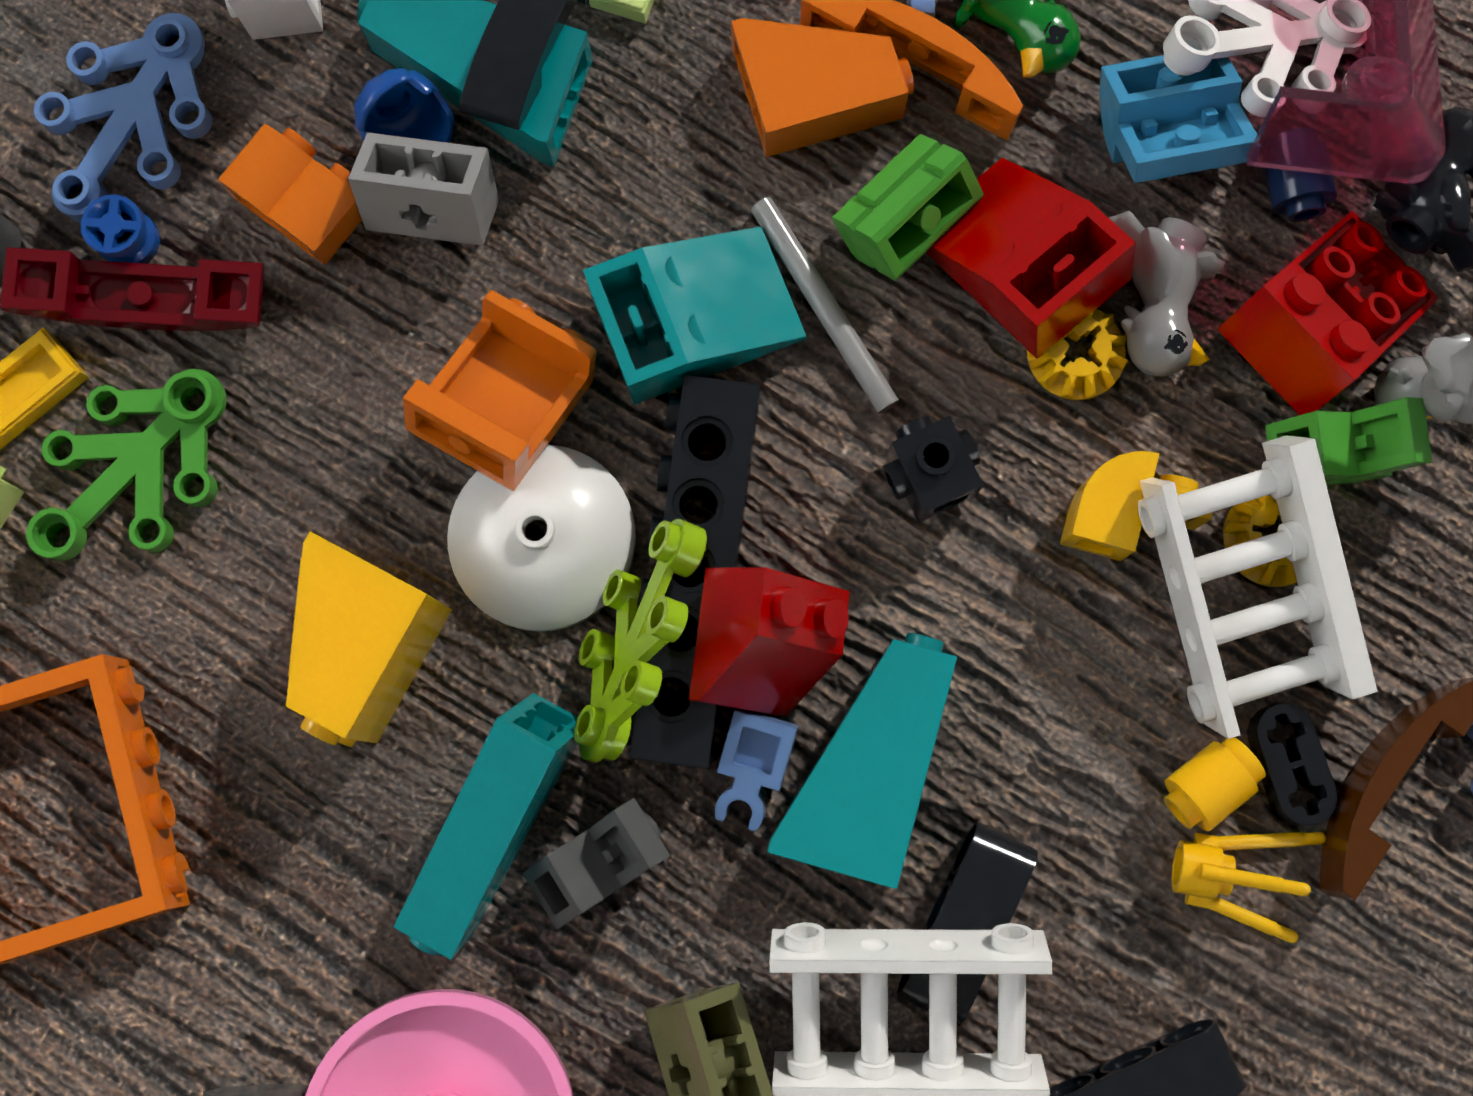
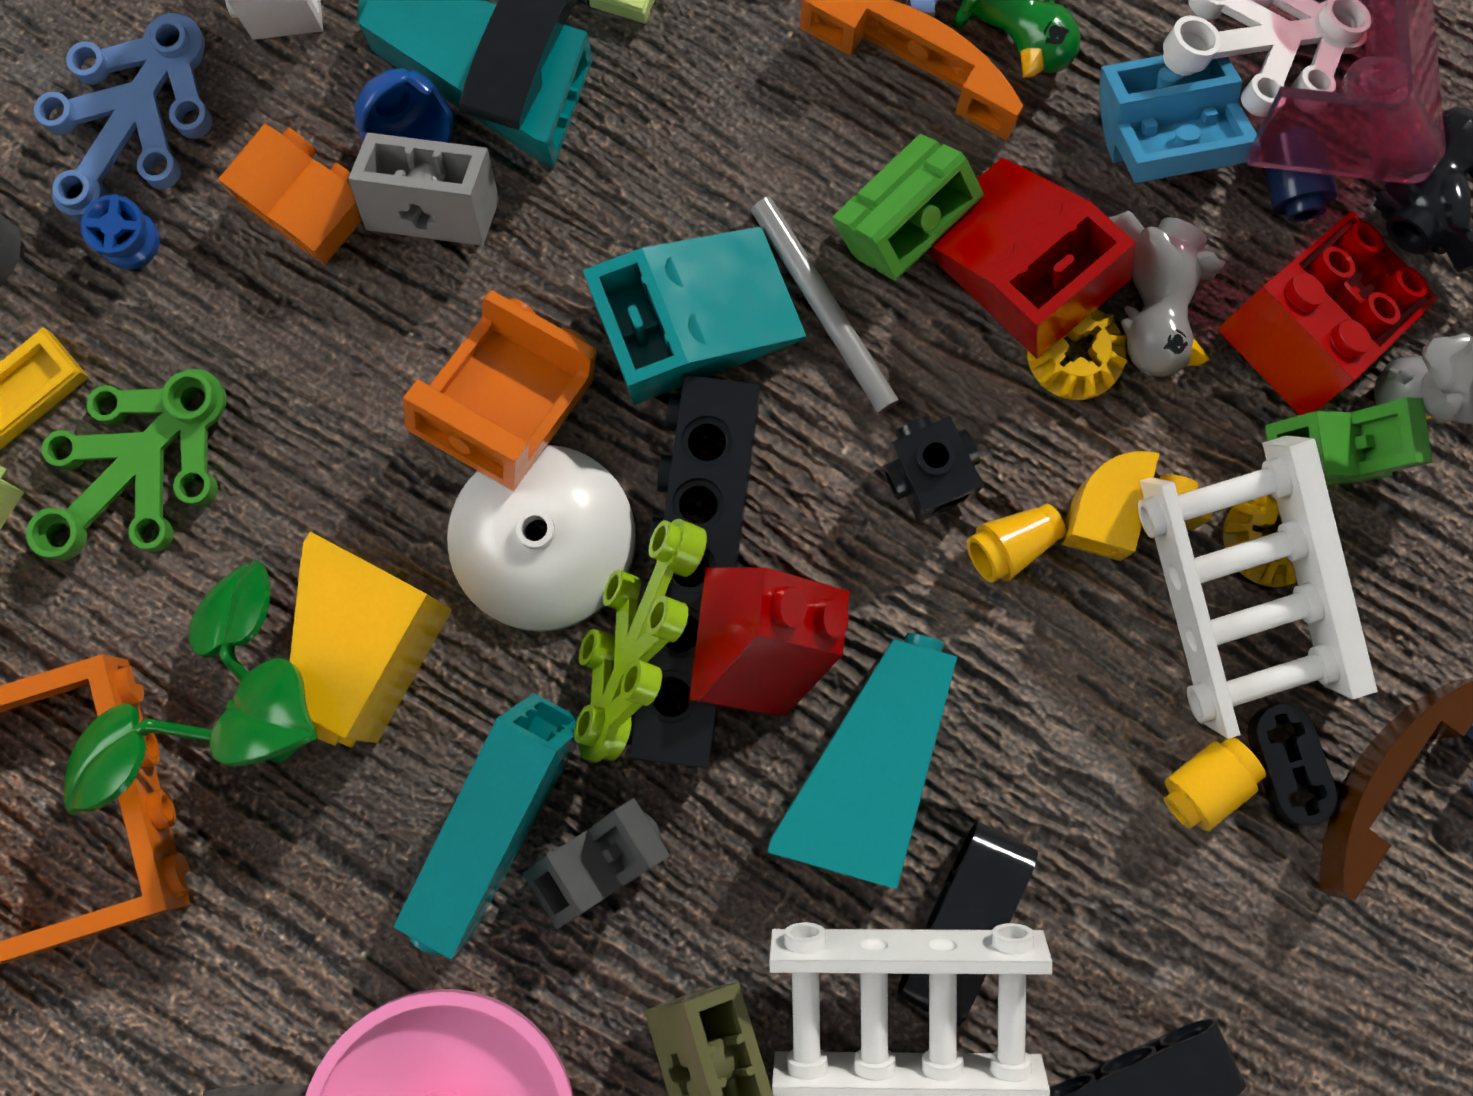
dark red slope [0,247,265,331] -> none
medium blue plate [715,709,799,831] -> none
orange slope [731,18,914,158] -> none
yellow plant [1171,832,1327,943] -> none
none -> green plant [64,559,317,816]
none -> yellow cone [966,503,1066,583]

